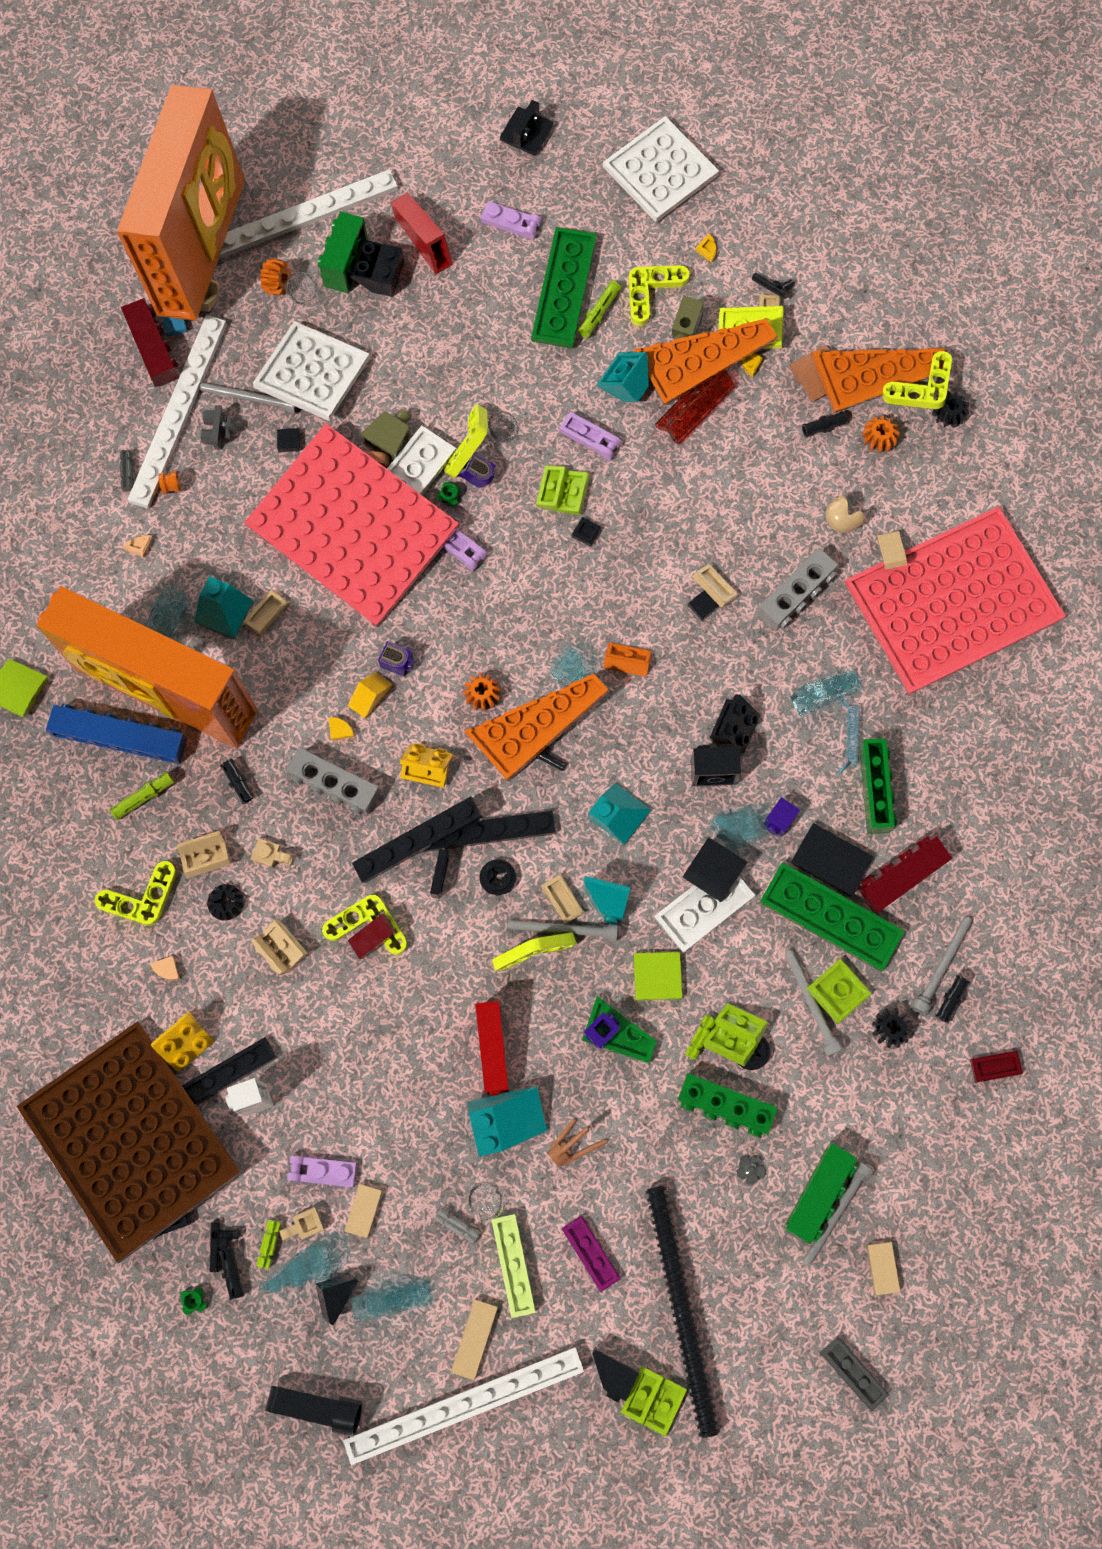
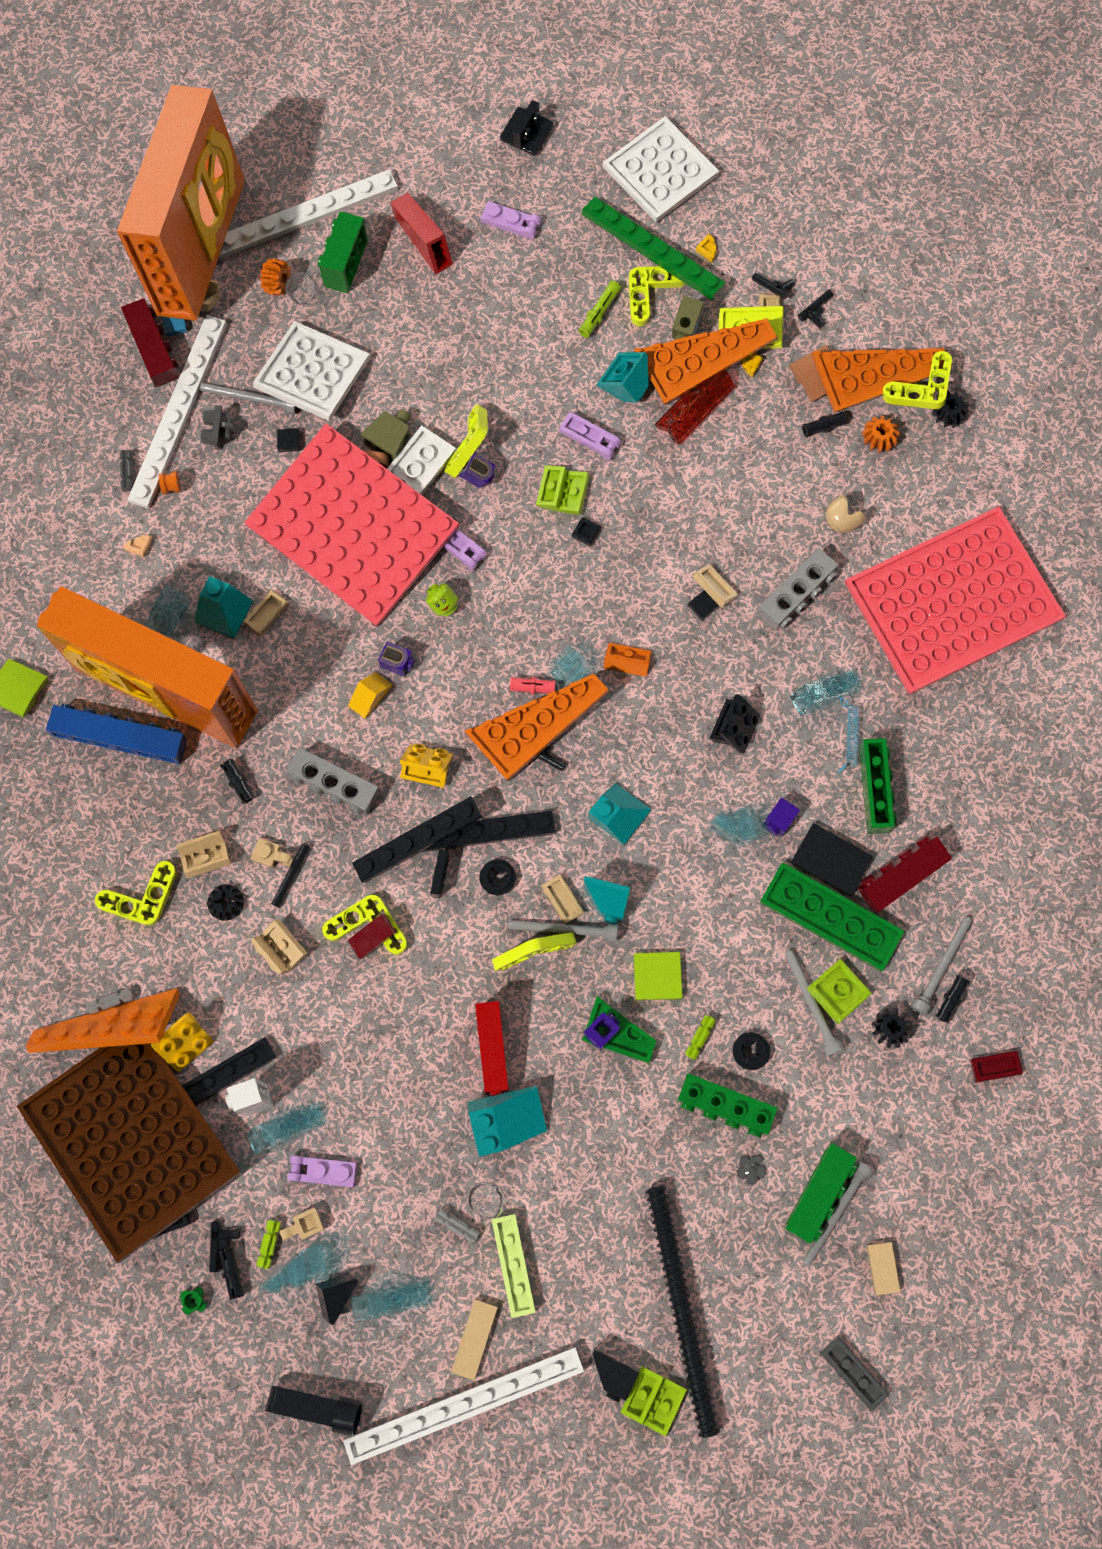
lime pin [109,771,175,821] -> none
light nougat tile [150,956,180,980] -> none
yellow tile [328,717,354,741] -> none
tan tile [345,1184,383,1238] -> none
black slope [350,239,404,297] -> none
green plate [437,482,462,506] -> none
orange gear [463,673,501,711] -> none
clear hair [488,411,519,444] -> none
green plate [531,227,597,349] -> none
nougat plant [547,1119,608,1167] -> none
magenta tile [562,1216,621,1293] -> none
white plate [654,876,755,953] -> none
black slope [682,837,748,902] -> none
black brick [690,744,741,786] -> none
lime slope [703,1003,768,1066] -> none
tan tile [877,531,907,570] -> none
none -> orange wing [25,988,180,1053]
none -> light grey axle [87,988,134,1014]
none -> clear light blue slope [247,1102,327,1156]
none -> black bar [271,843,311,908]
none -> lime head [425,583,458,617]
none -> coral pin [510,677,556,695]
none -> green plate [582,197,726,301]
none -> black hose [798,289,833,329]

